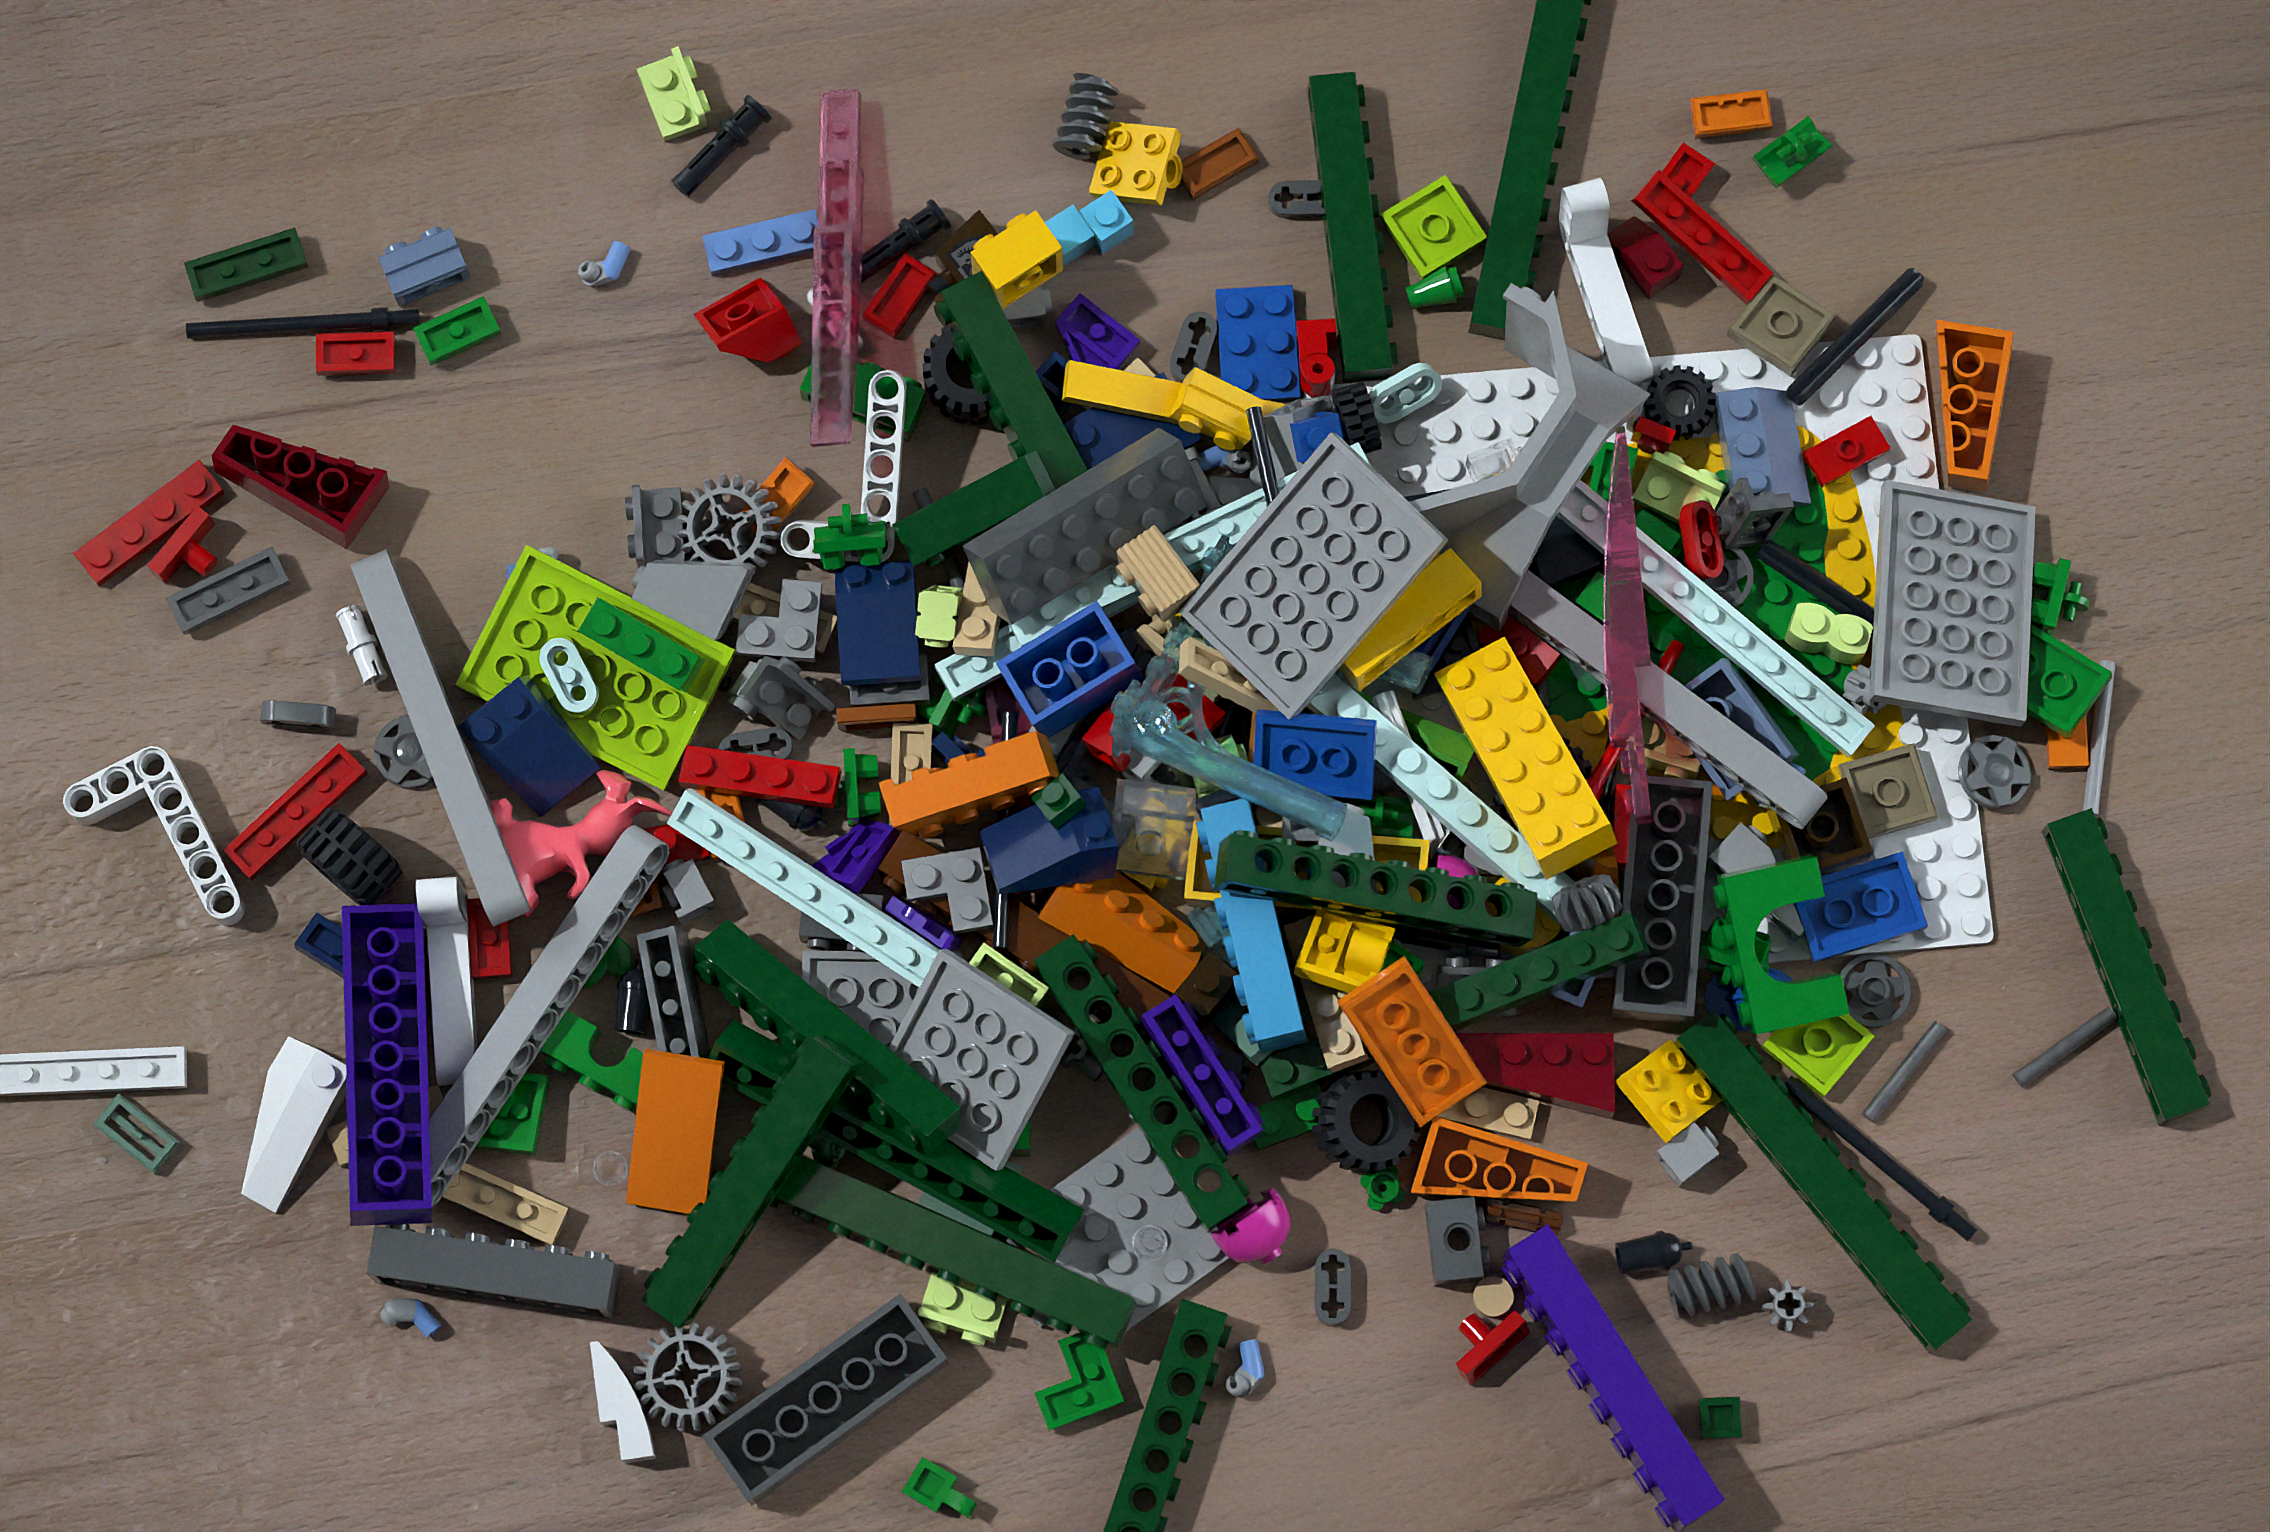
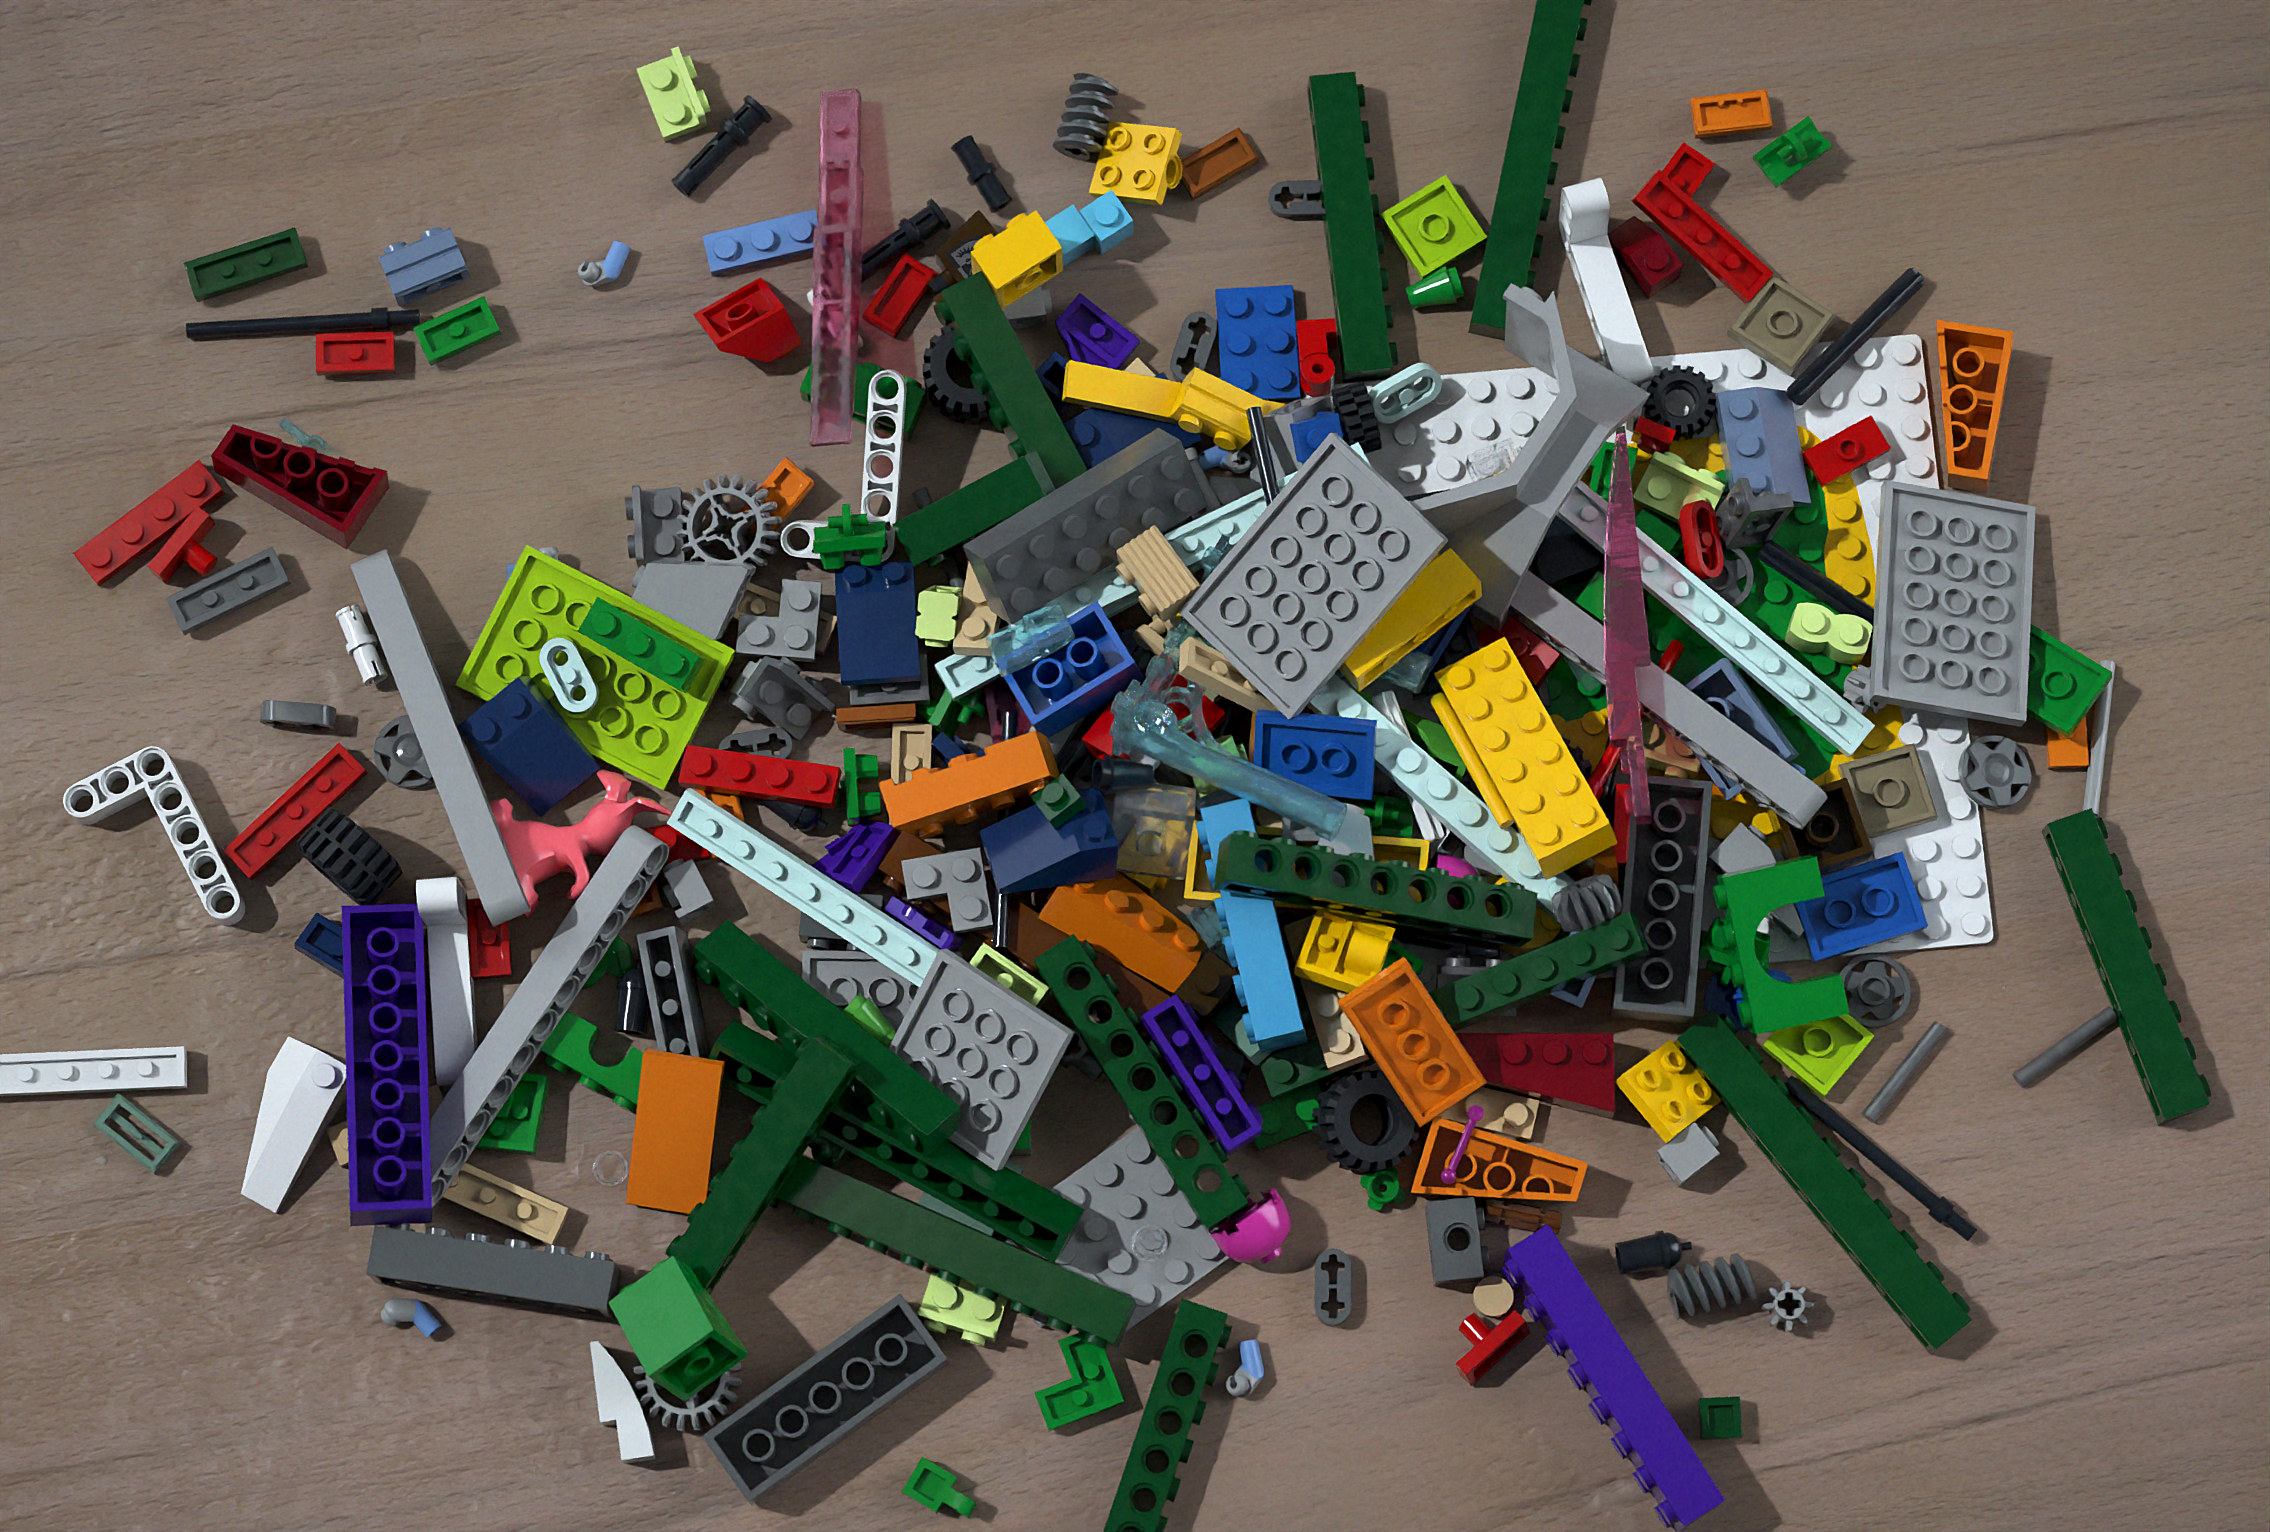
green hips [2031,558,2090,635] -> none
none -> clear light blue hand [279,418,326,450]
none -> green slope [608,1256,749,1402]
none -> bright green cone [842,993,897,1047]
none -> black pin [951,135,1013,213]
none -> clear light blue slope [986,602,1075,677]
none -> black cone [1091,755,1154,795]
none -> yellow bar [1430,693,1514,829]
none -> magenta hinge [1441,1105,1484,1184]

